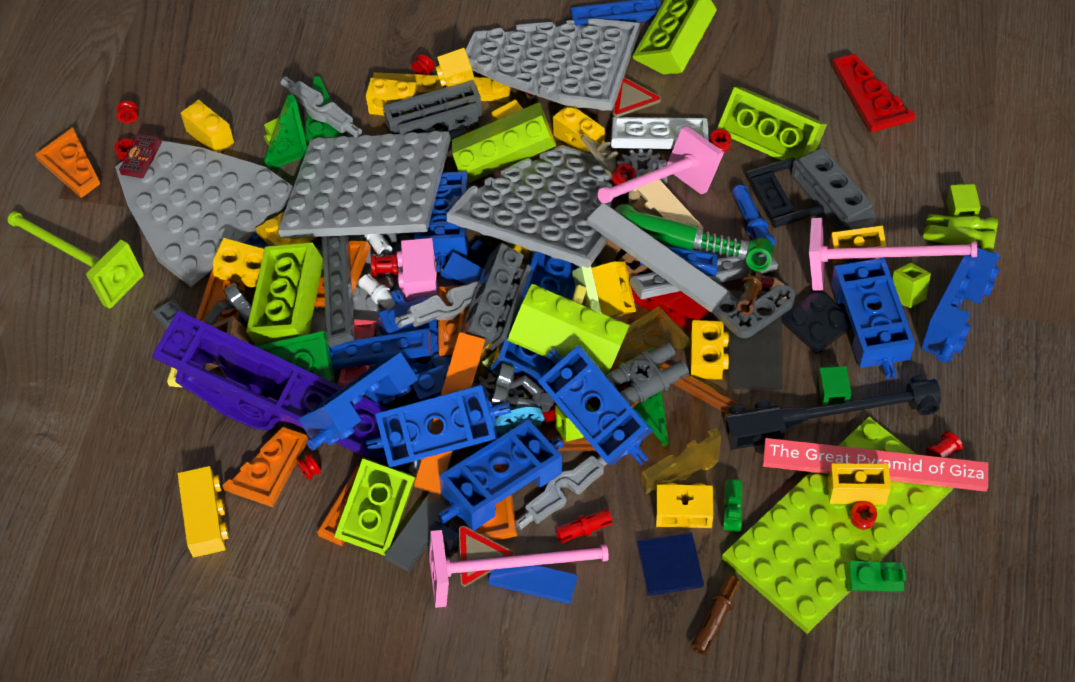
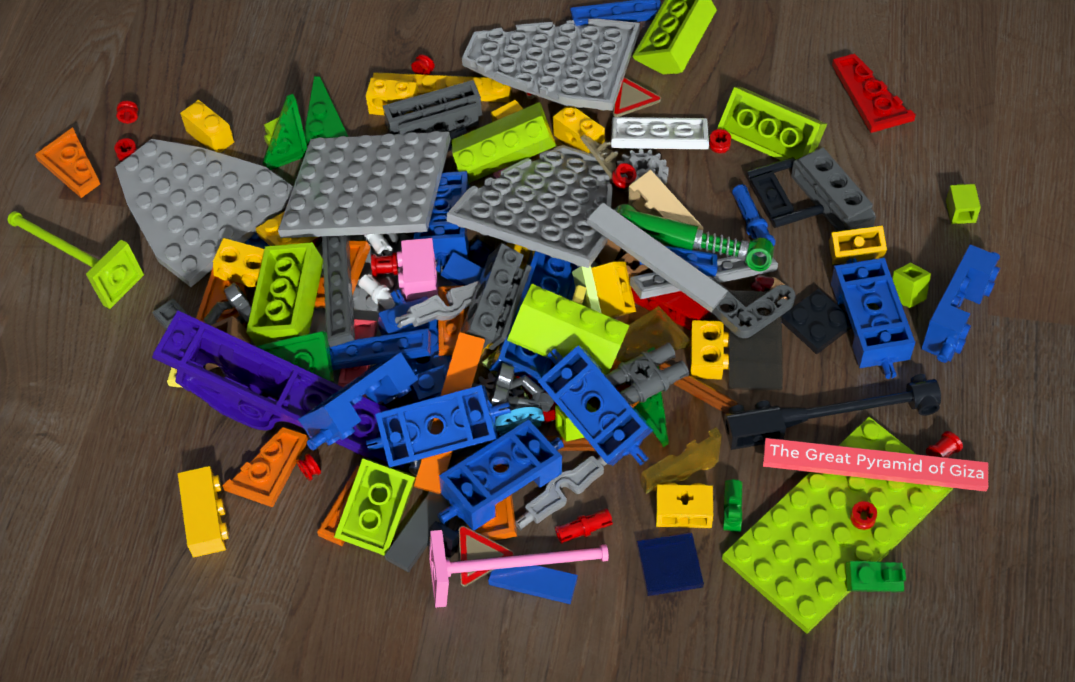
tile [119,134,162,179] -> none
light grey piece [281,77,362,138] -> none
yellow brick [436,48,476,88] -> none
bright pink tile [598,126,724,204] -> none
reddish brown axle [690,575,741,655] -> none
reddish brown axle [737,269,762,316] -> none
bright pink tile [809,218,977,290] -> none
green brick [817,365,851,406] -> none
yellow brick [828,463,891,505] -> none
lime piece [923,214,999,253] -> none

